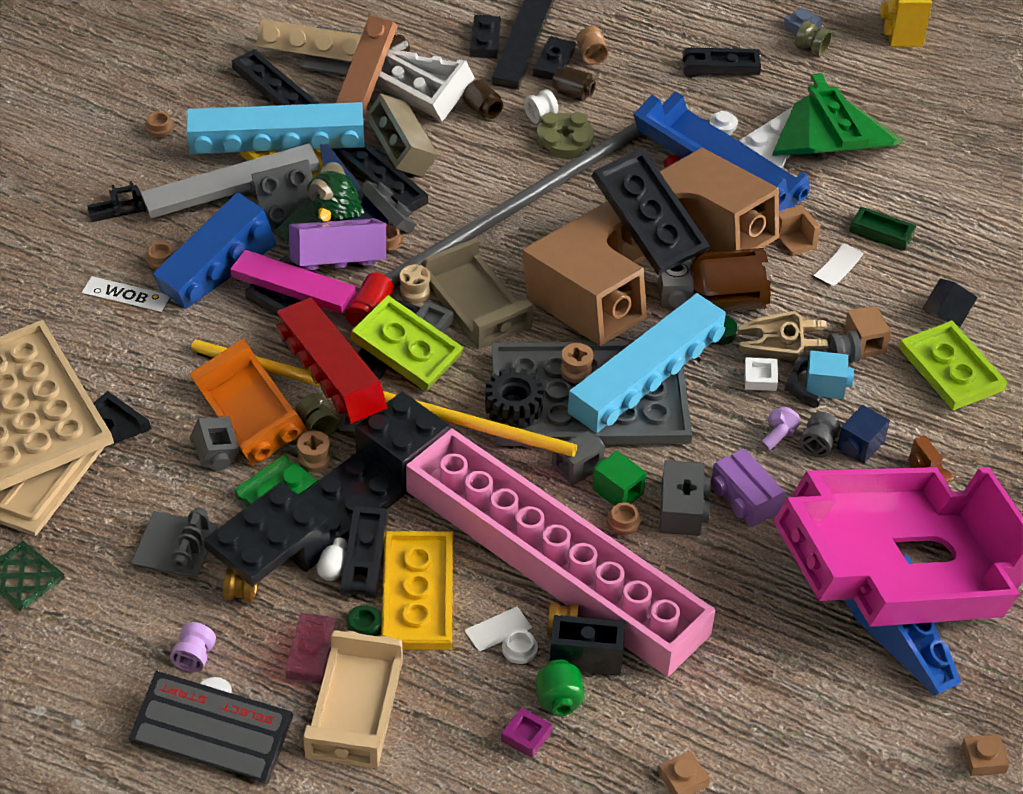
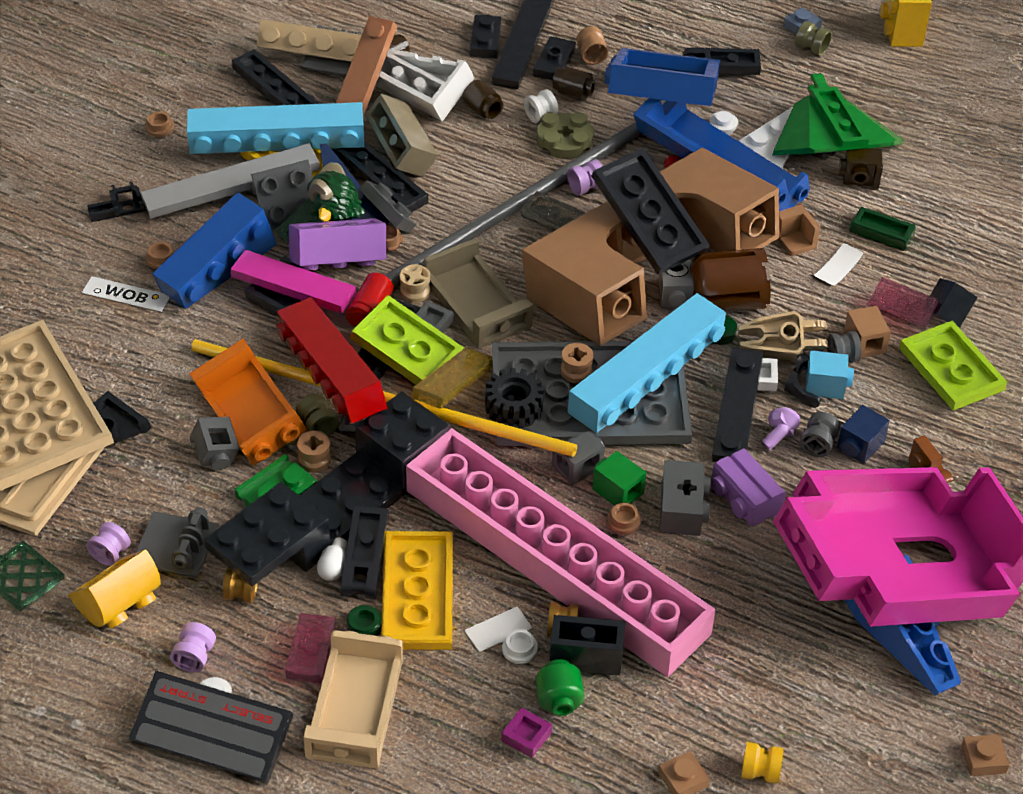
none -> yellow brick [68,549,161,629]
none -> lavender wheel [86,522,131,566]
none -> clear yellow tile [411,347,492,409]
none -> clear smoke plate [521,191,585,231]
none -> lavender wheel [567,159,603,196]
none -> blue window [604,48,720,106]
none -> black plate [712,348,763,462]
none -> yellow wheel [741,741,784,784]
none -> dark brown brick [838,148,883,190]
none -> clear pink plate [868,277,939,330]

